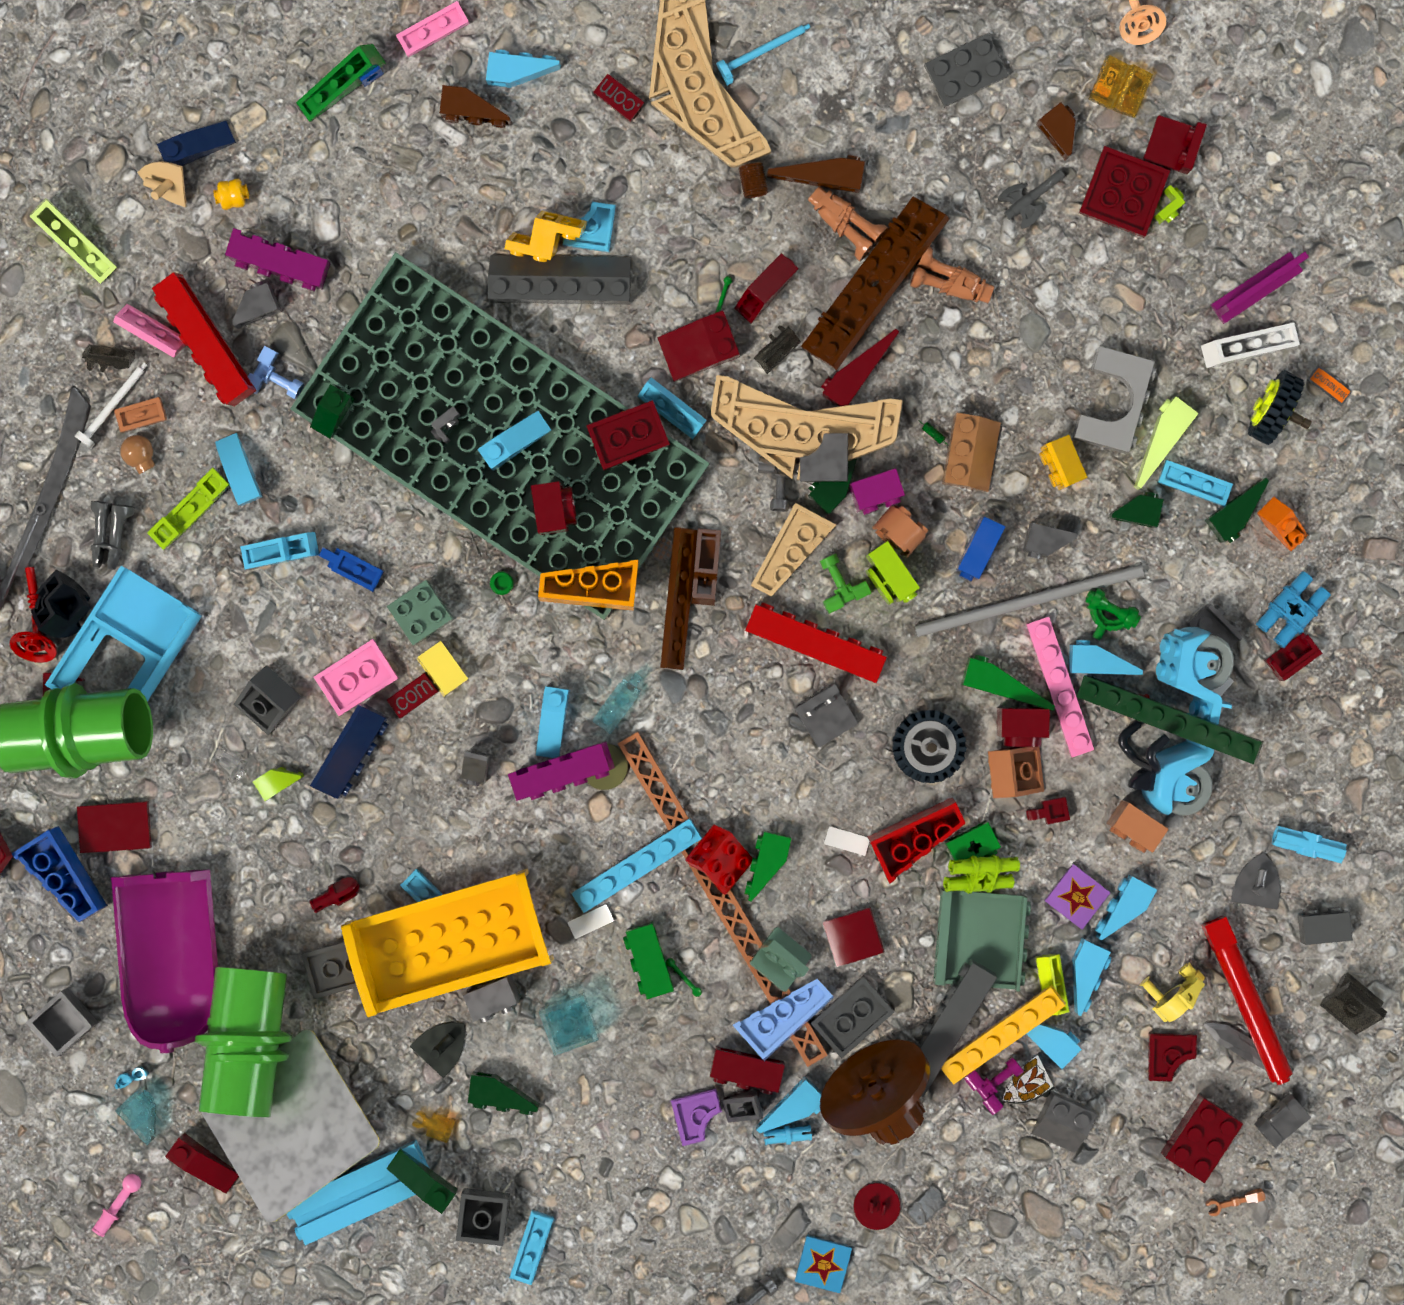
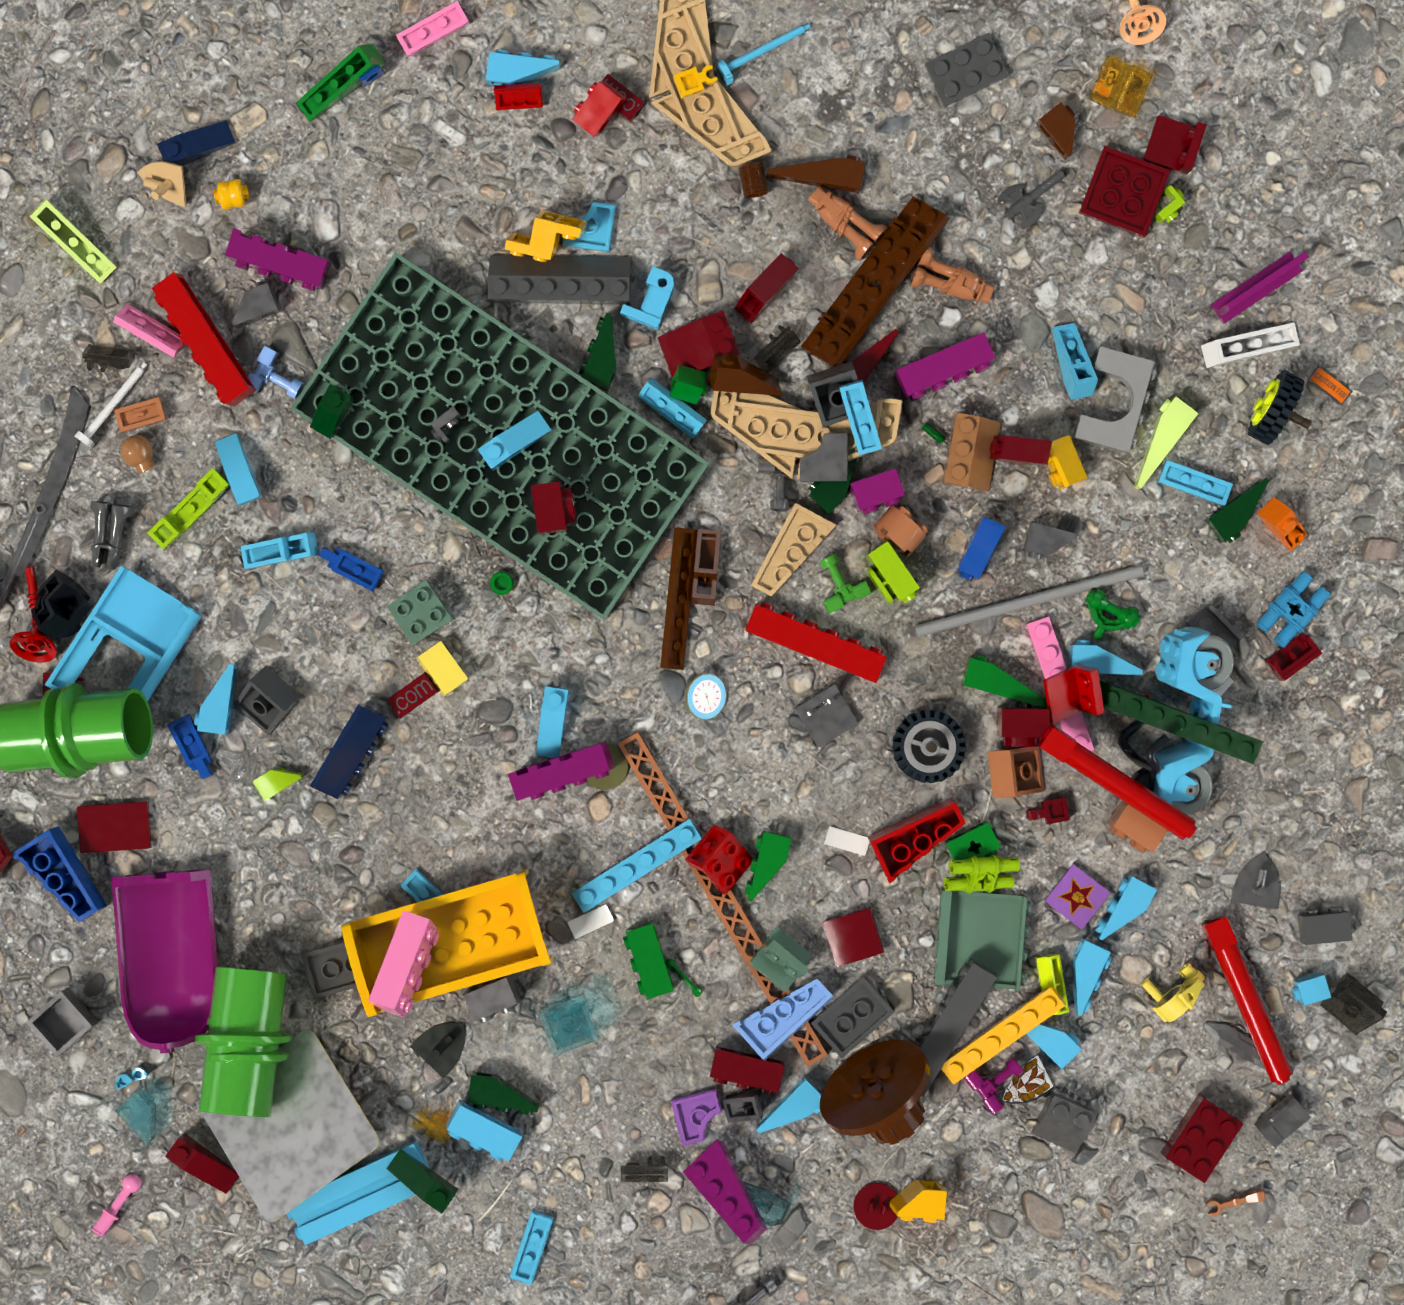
dark red arm [309,877,360,913] -> none
bright pink plate [314,639,399,716] -> none
reddish brown slope [439,85,512,128] -> none
dark grey brick [456,1188,510,1246] -> none
flat silver slope [461,750,492,786] -> none
light orange wedge [538,560,639,611] -> none
dark red plate [586,400,670,471] -> none
clear light blue hinge [592,672,643,734] -> none
green hinge [715,276,733,313] -> none
medium azure pin [764,1125,812,1145] -> none
dark azure tile [795,1235,852,1293] -> none
dark green slope [1108,492,1164,528] -> none
dark red tile [1148,1033,1197,1081] -> none
medium azure piece [1272,825,1347,864] -> none
none -> blue hinge [168,714,213,779]
none -> medium azure slope [194,664,238,735]
none -> bright pink brick [368,910,439,1018]
none -> medium azure brick [446,1099,522,1161]
none -> red plate [494,83,543,110]
none -> brick [572,81,627,137]
none -> dark green slope [579,312,617,391]
none -> medium azure piece [620,266,675,330]
none -> clear smoke plate [621,1156,668,1182]
none -> green brick [670,365,708,405]
none -> yellow plate [673,65,718,99]
none -> magenta wedge [683,1140,768,1245]
none -> piece [685,673,727,720]
none -> reddish brown slope [709,353,782,396]
none -> clear light blue slope [745,1182,791,1226]
none -> dark grey slope [807,361,858,427]
none -> medium azure plate [839,380,882,455]
none -> yellow slope [889,1180,947,1223]
none -> magenta brick [894,332,995,402]
none -> dark red slope [990,436,1052,465]
none -> red brick [1038,724,1197,840]
none -> red bracket [1043,664,1104,724]
none -> medium azure slope [1052,323,1098,400]
none -> medium azure brick [1291,972,1331,1006]

